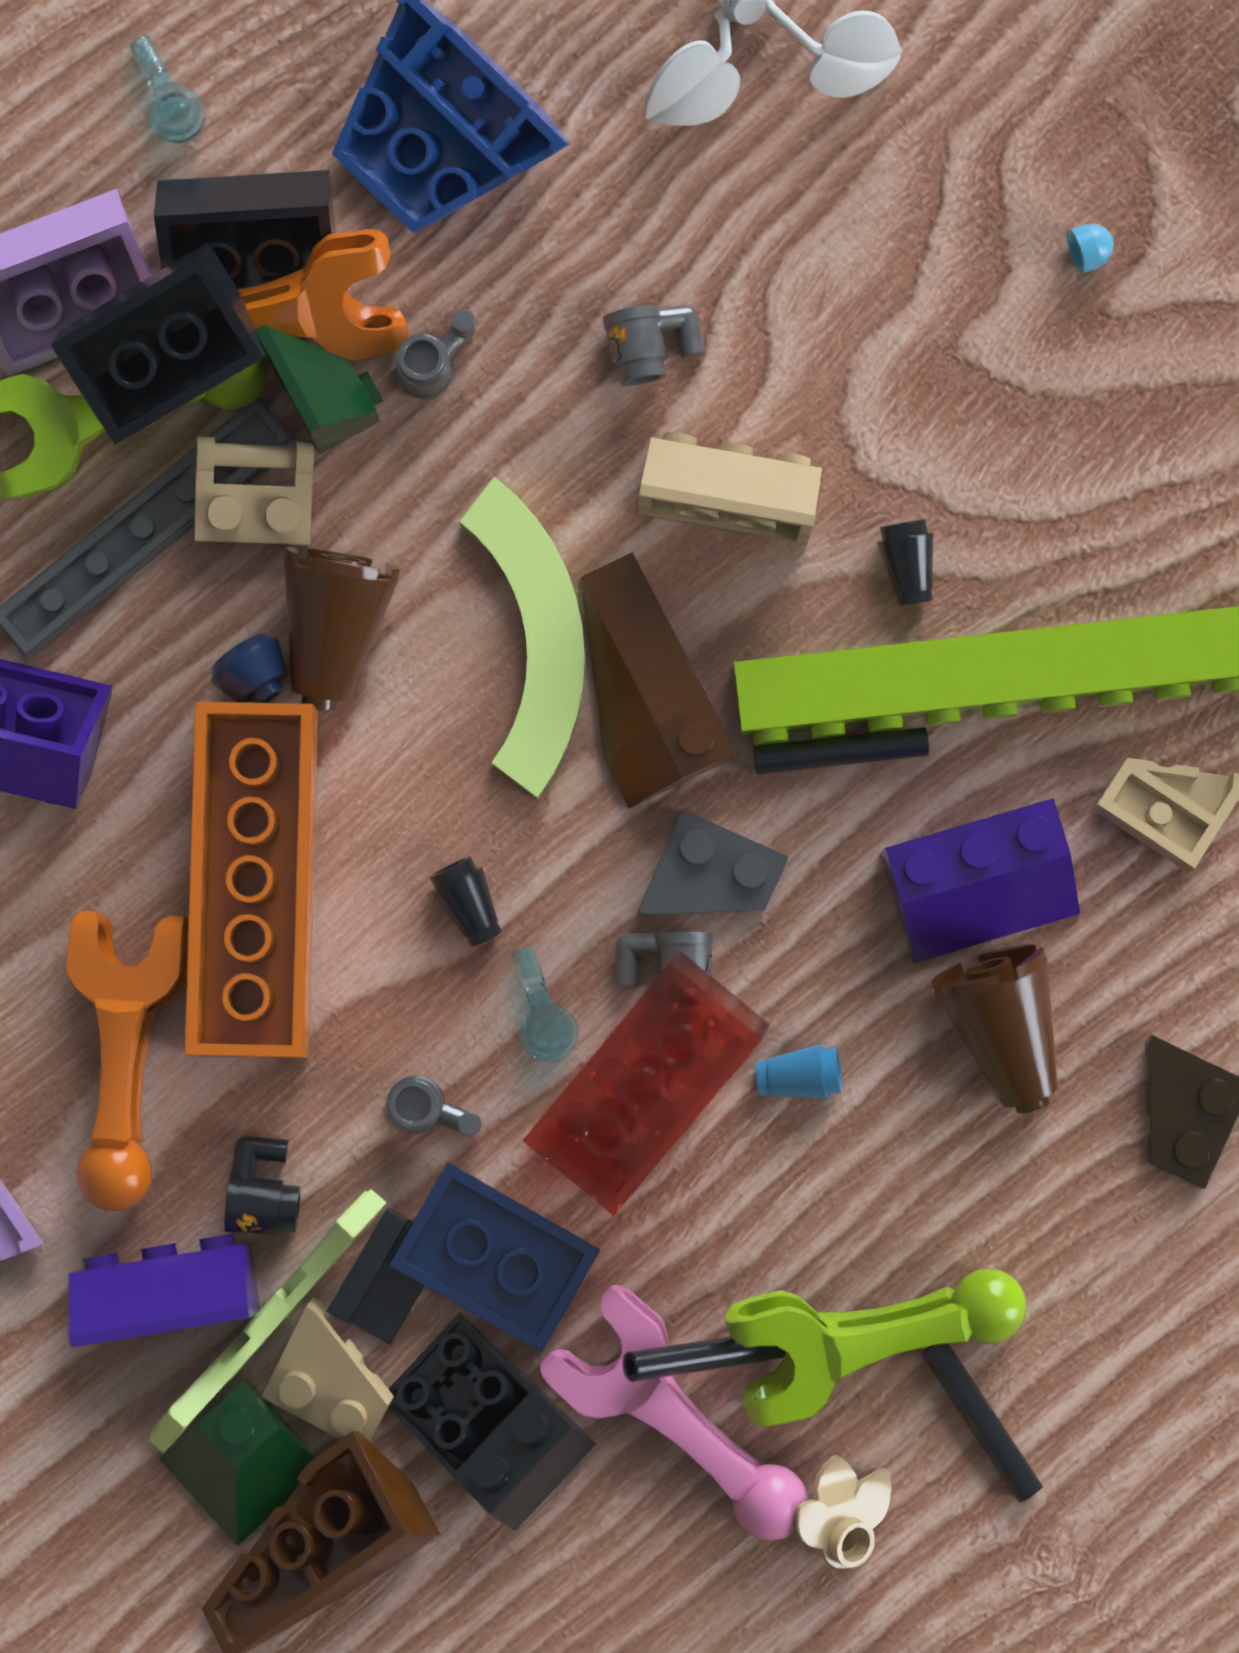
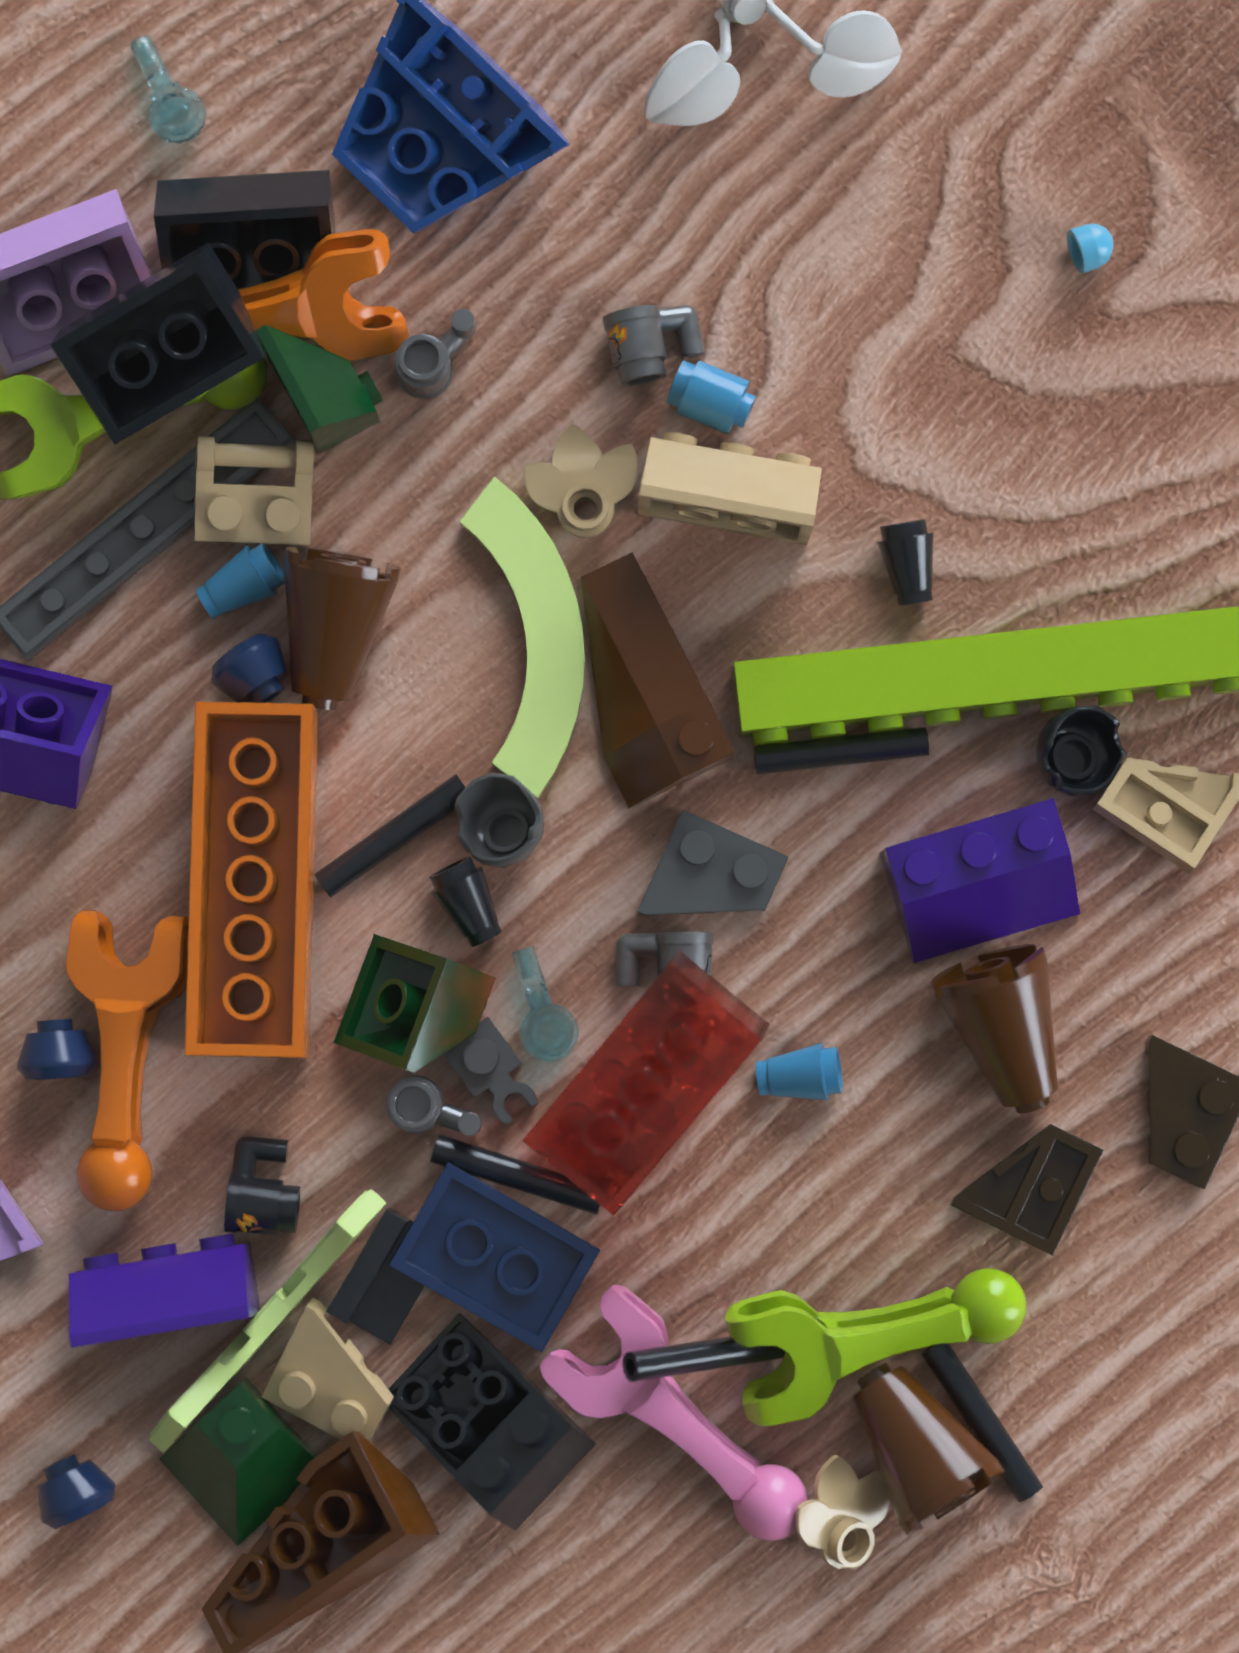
none -> dark blue cone [17,1019,98,1080]
none -> dark blue cone [38,1454,116,1529]
none -> dark azure cone [196,543,285,619]
none -> black piece [314,774,466,898]
none -> dark green slope [333,934,496,1073]
none -> black piece [430,1134,606,1215]
none -> dark grey plate [443,1017,538,1125]
none -> dark grey hair [454,772,544,868]
none -> tan plate [524,424,638,538]
none -> dark azure brick [666,360,756,434]
none -> reddish brown cone [854,1363,1005,1536]
none -> dark brown wing [950,1124,1104,1256]
none -> black hair [1036,706,1126,796]

